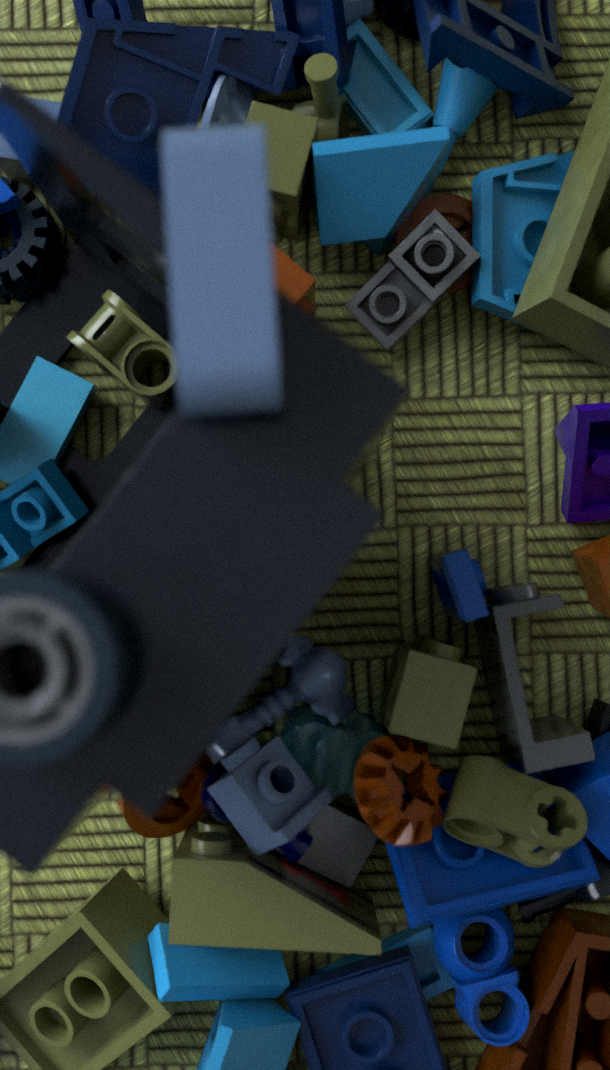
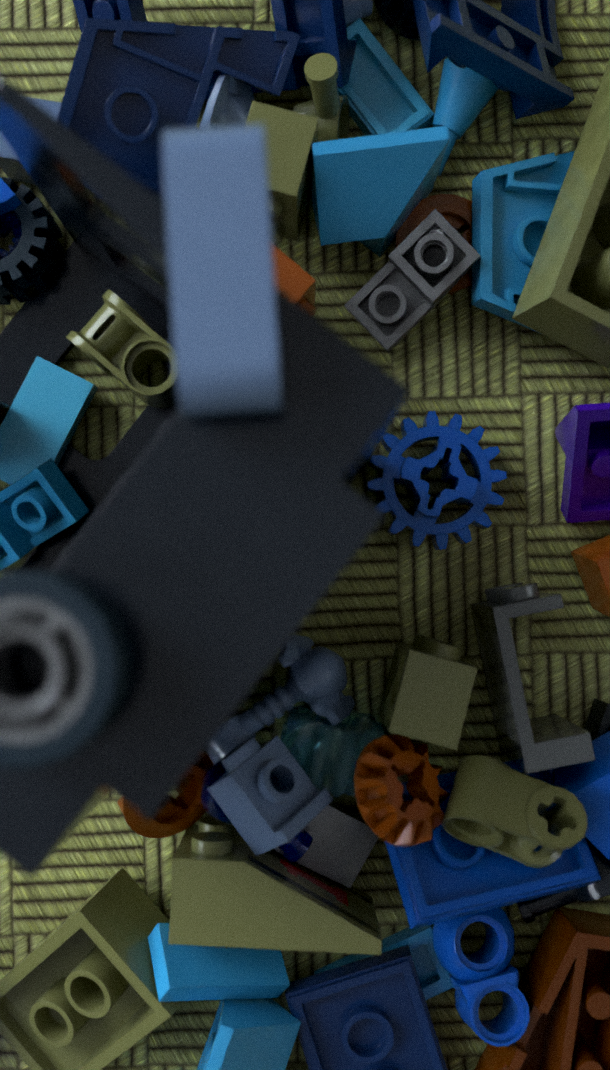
blue plate [428,548,489,622] -> none
none -> blue gear [366,411,507,550]

